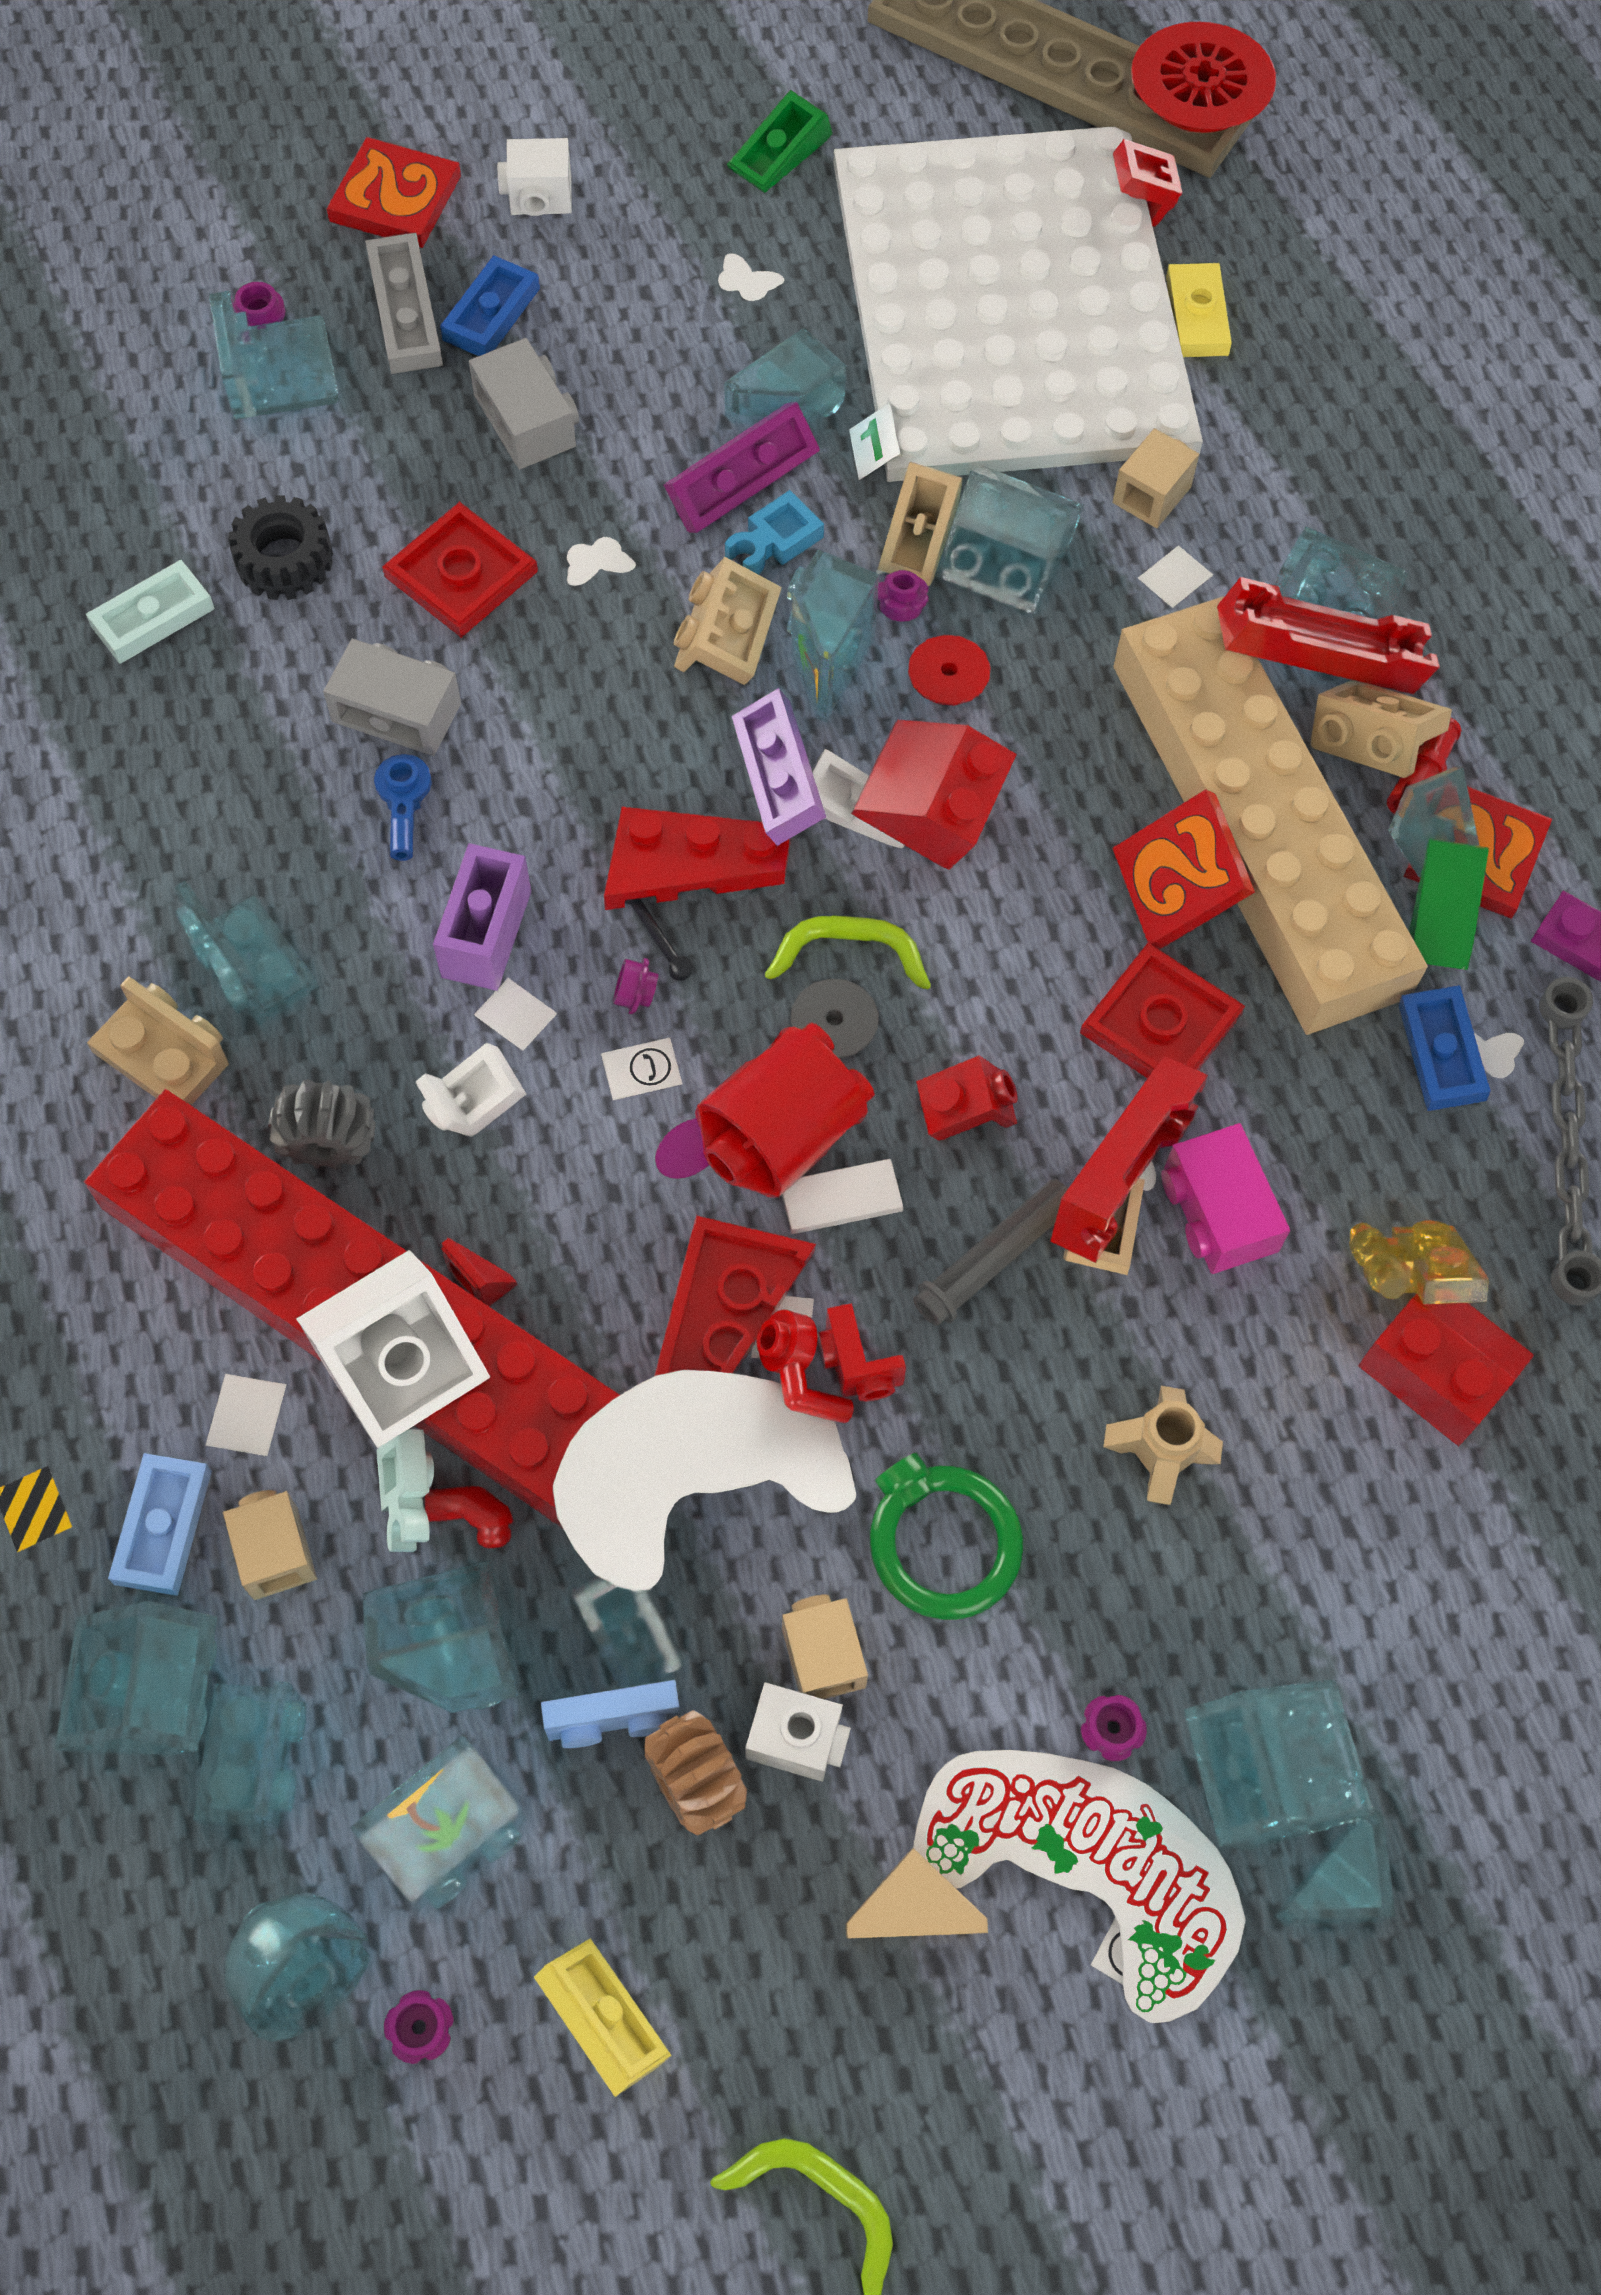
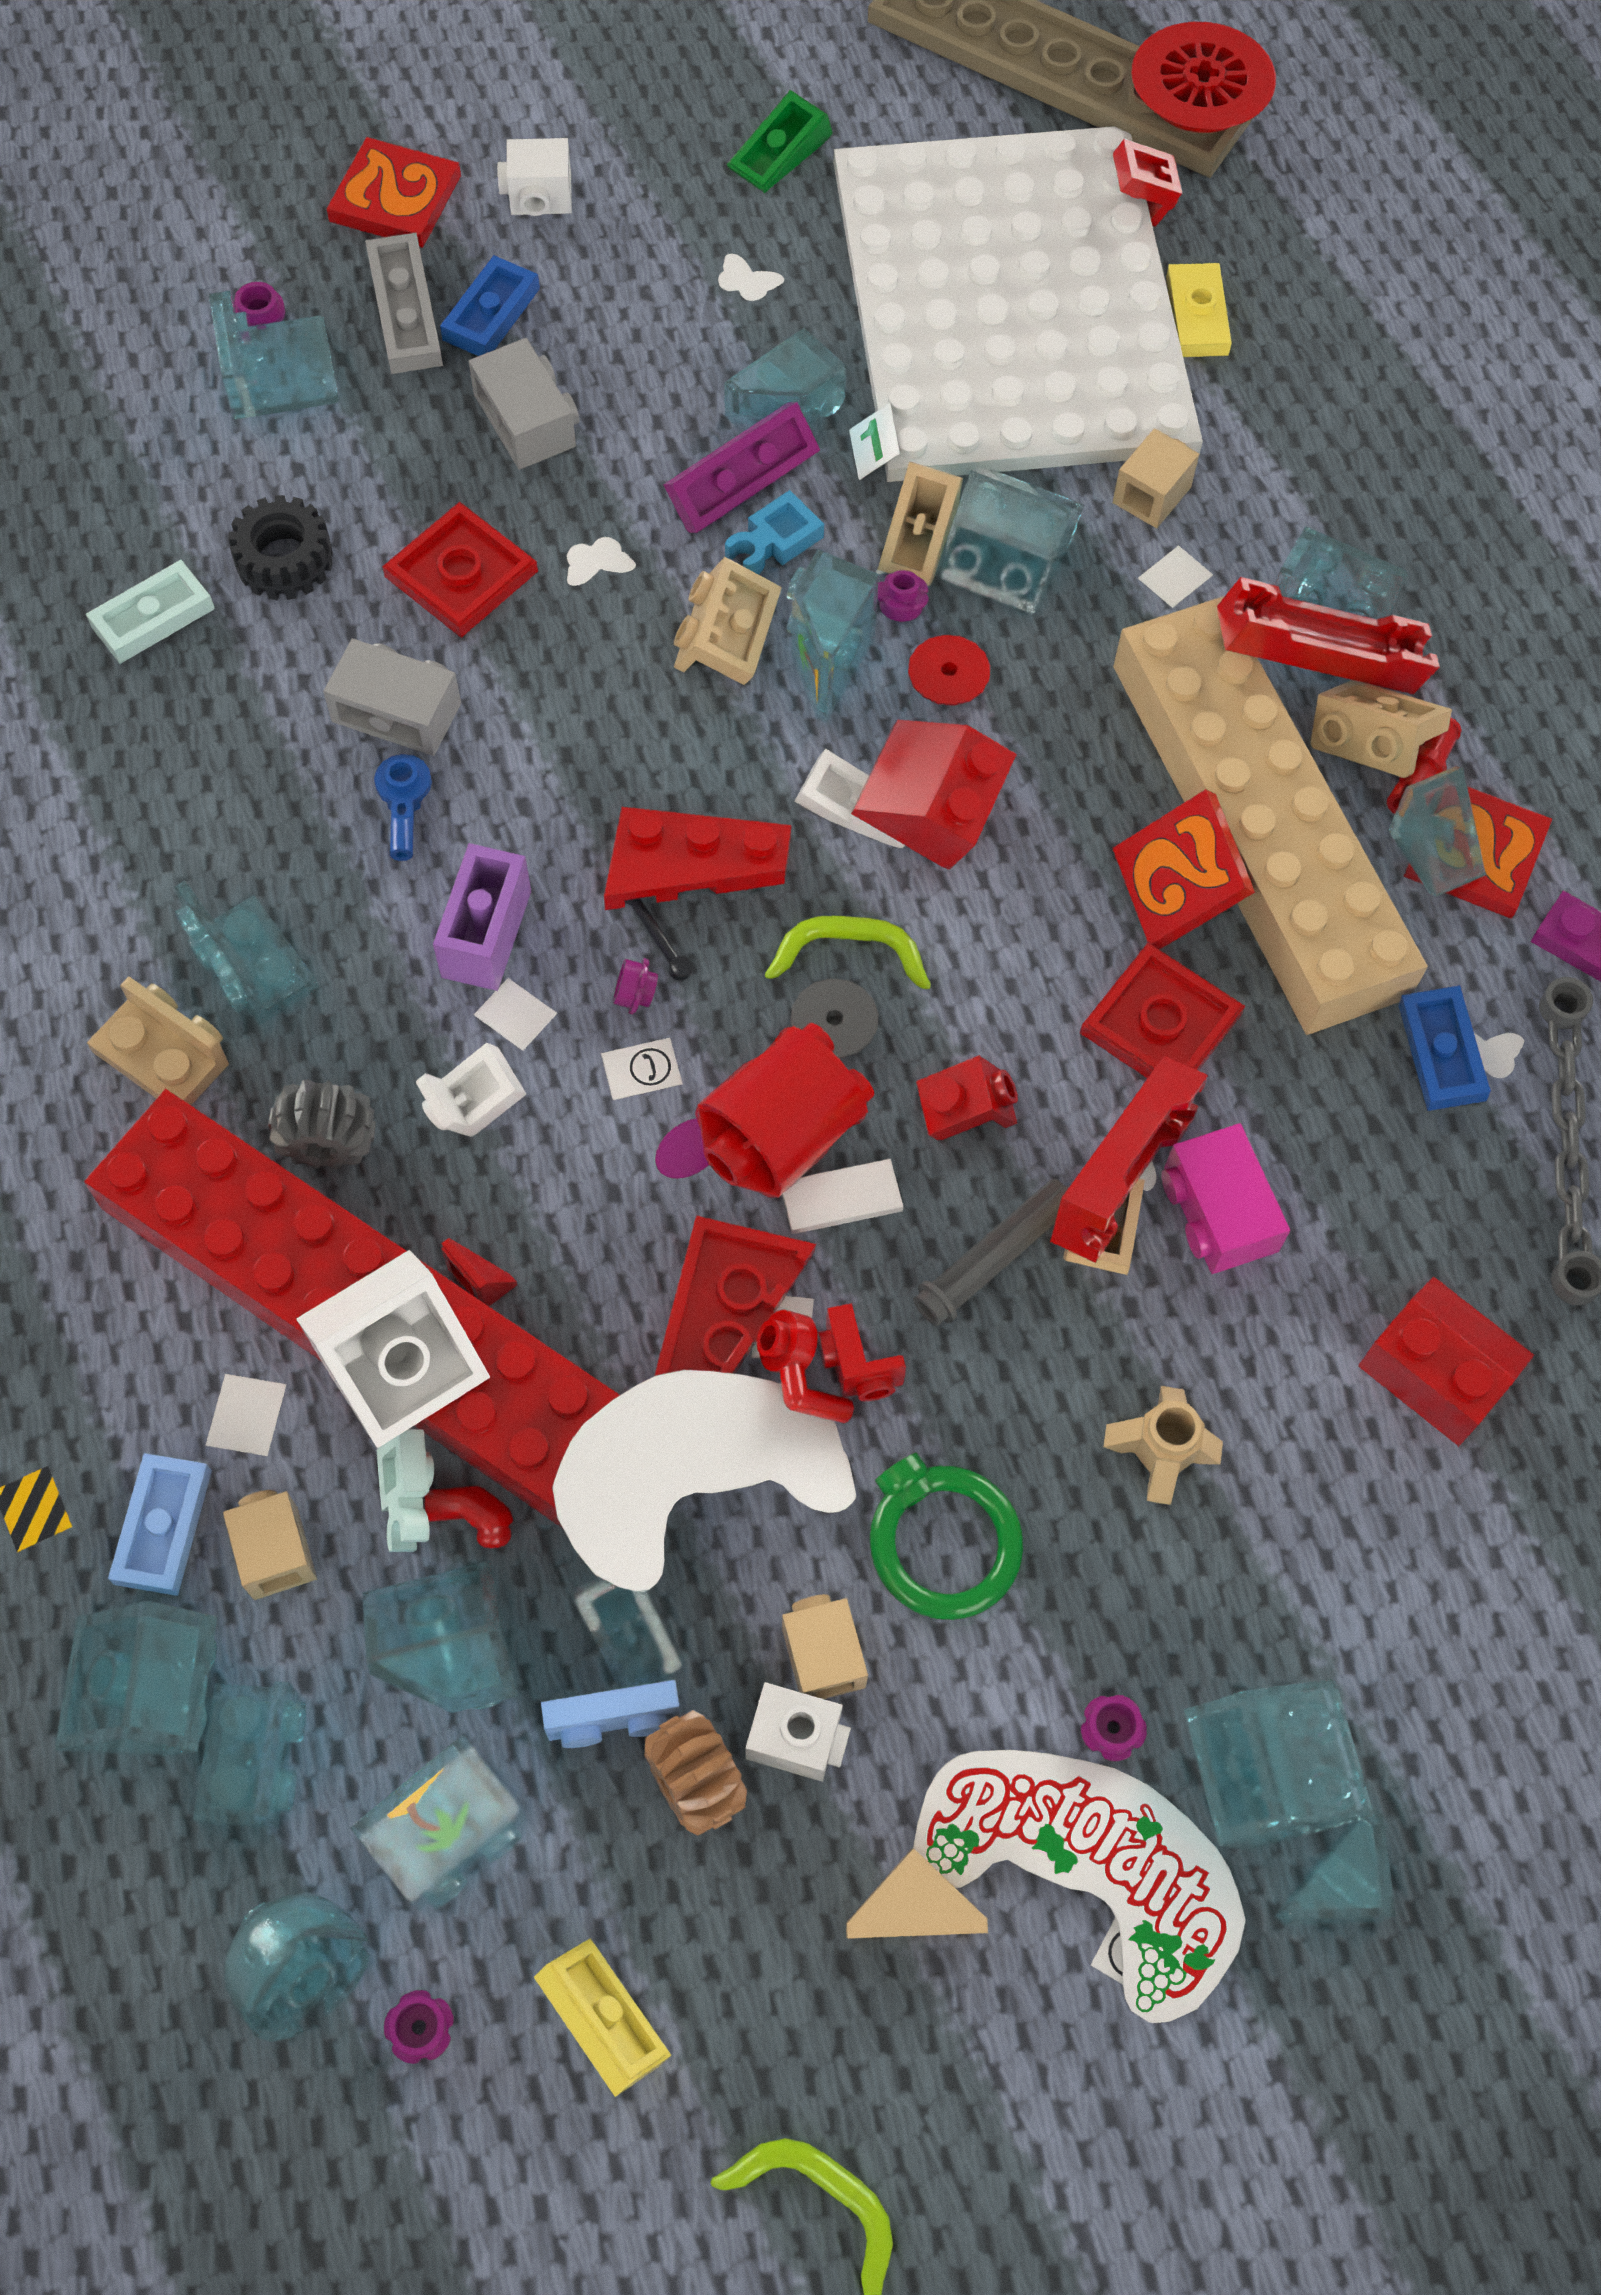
plate [732,688,826,846] -> none
clear yellow plate [1349,1220,1489,1304] -> none
green slope [1409,839,1489,970] -> none

